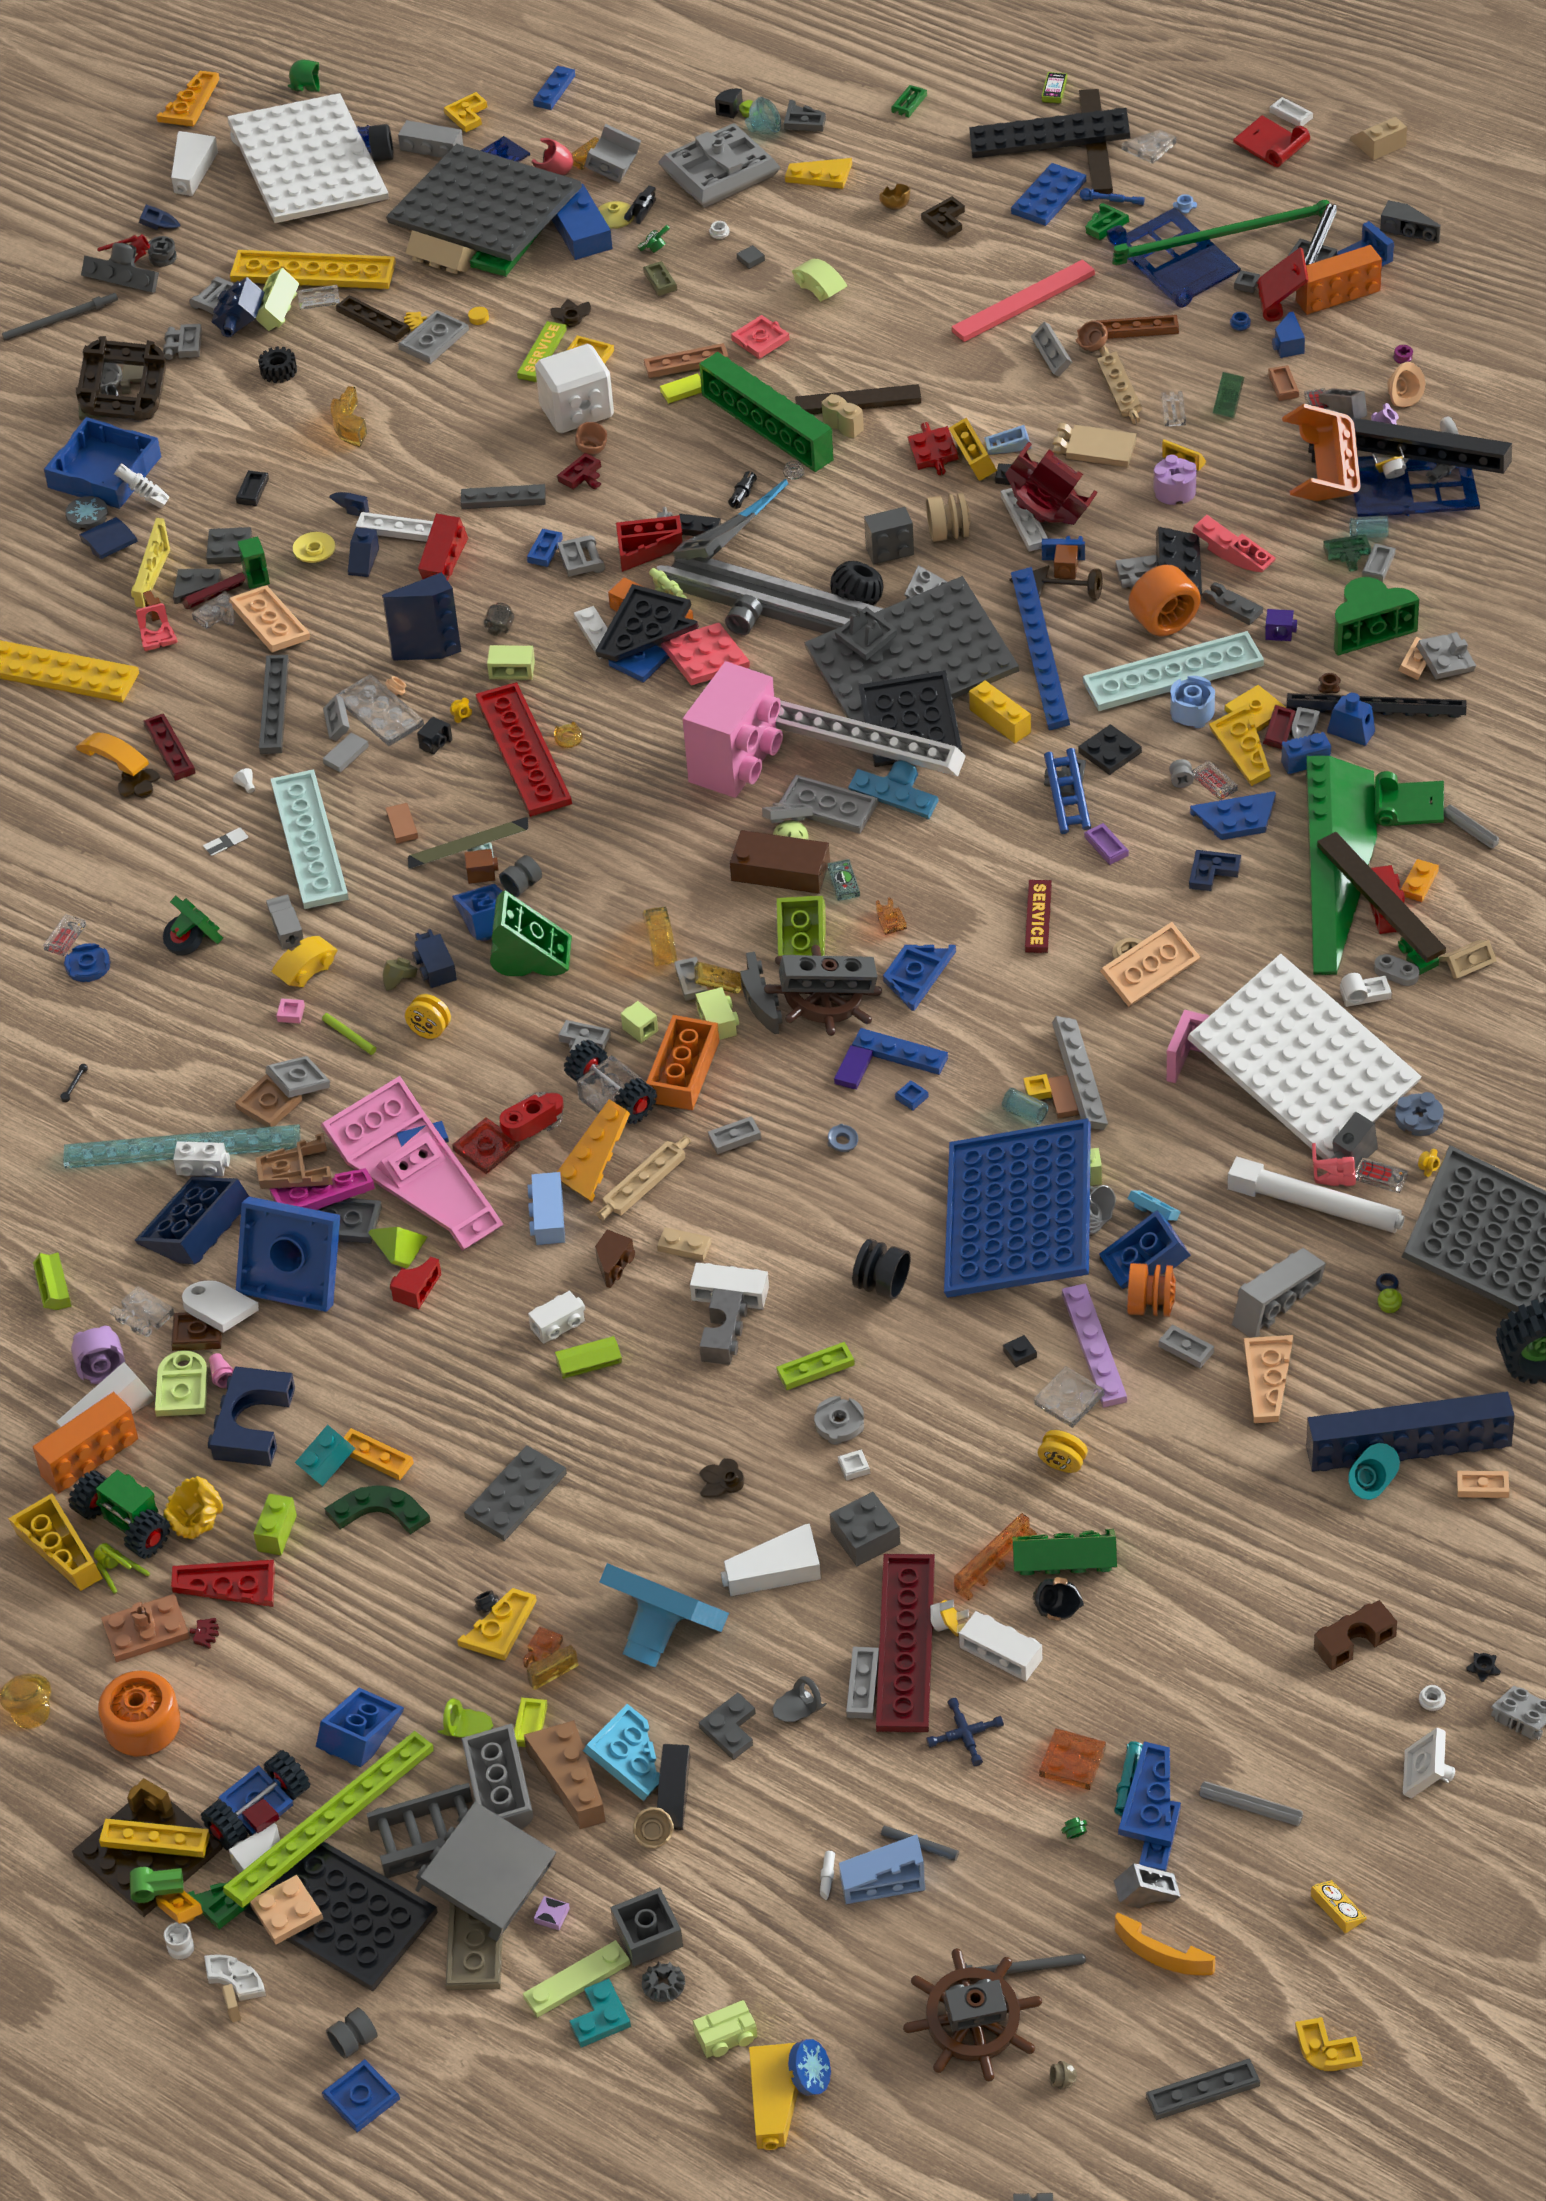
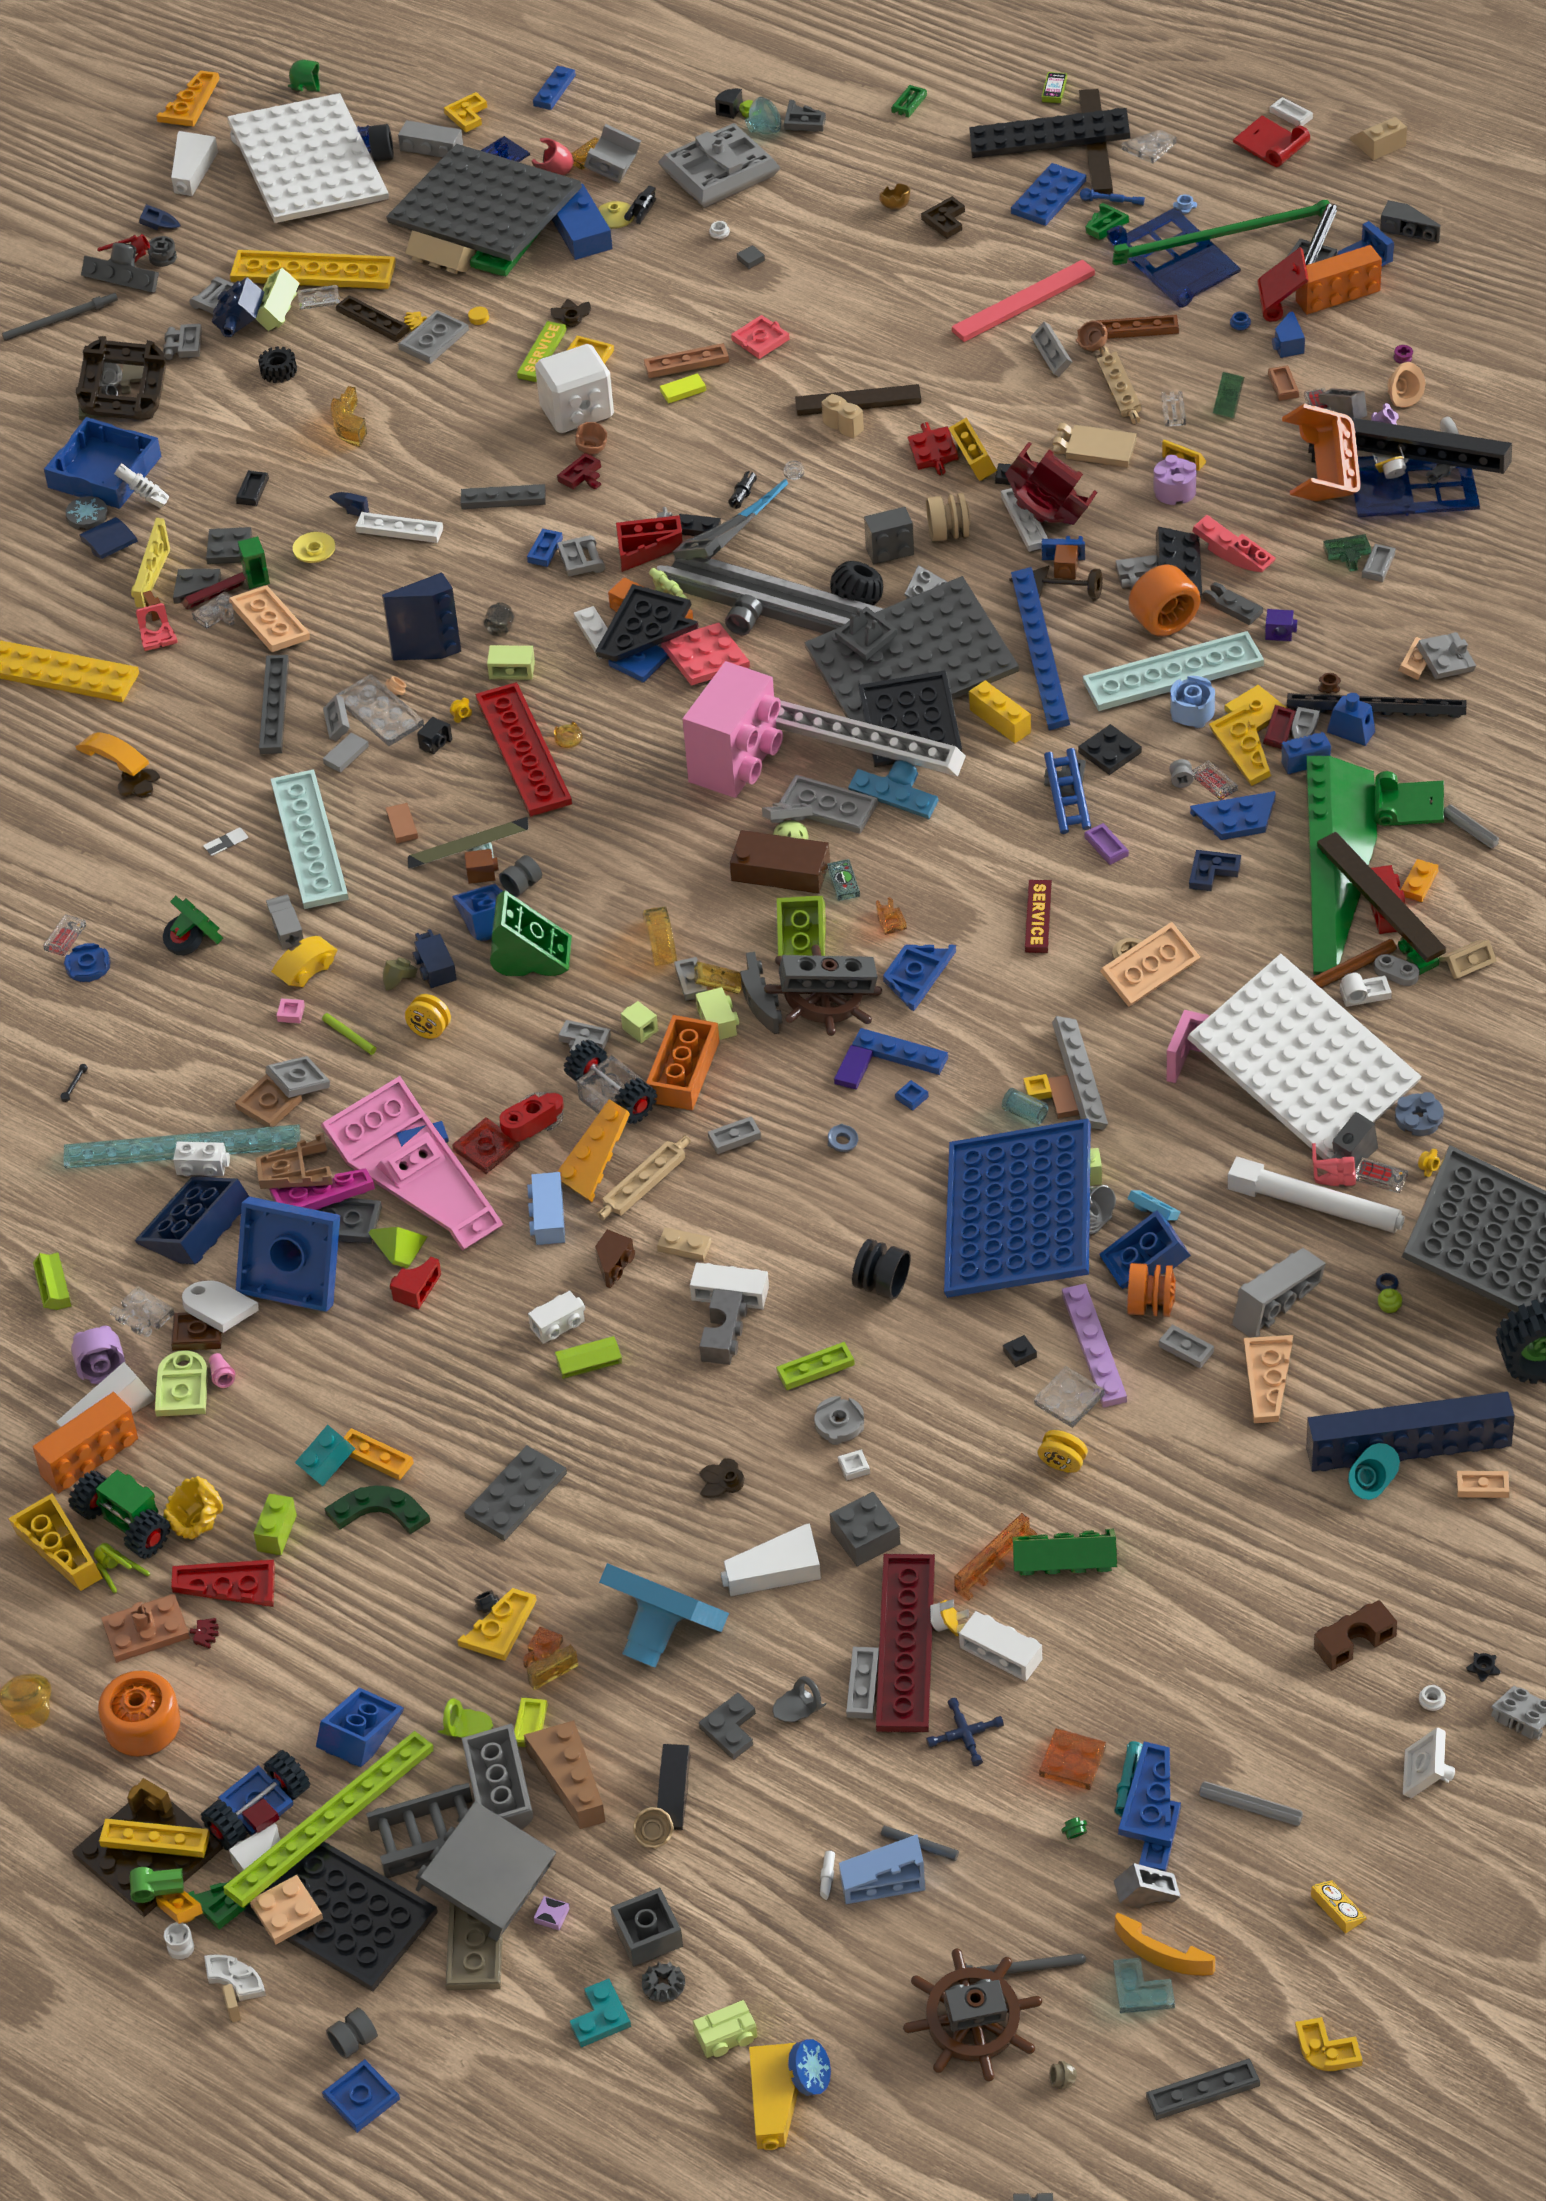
dark red tile [143,713,196,781] -> none
dark blue arch [208,1366,295,1467] -> none
white rock [233,768,255,793] -> none
dark blue slope [348,527,379,577] -> none
red wedge [418,513,468,580] -> none
yellowish green plate [523,1940,631,2018] -> none
medium azure plate [583,1704,660,1801] -> none
green animal [638,225,670,253] -> none
olive plate [643,261,677,296] -> none
green brick [699,352,834,472] -> none
yellow wing [785,158,852,189] -> none
yellowish green brick [792,258,847,302] -> none
light blue slope [984,425,1032,455] -> none
black hair [1033,1577,1084,1621] -> none
dark grey plate [1234,270,1260,293] -> none
green brick [1334,577,1420,656] -> none
clear light blue piece [1349,516,1389,539] -> none
none -> clear light blue plate [1113,1958,1175,2014]
none -> dark orange axle [1311,939,1397,988]

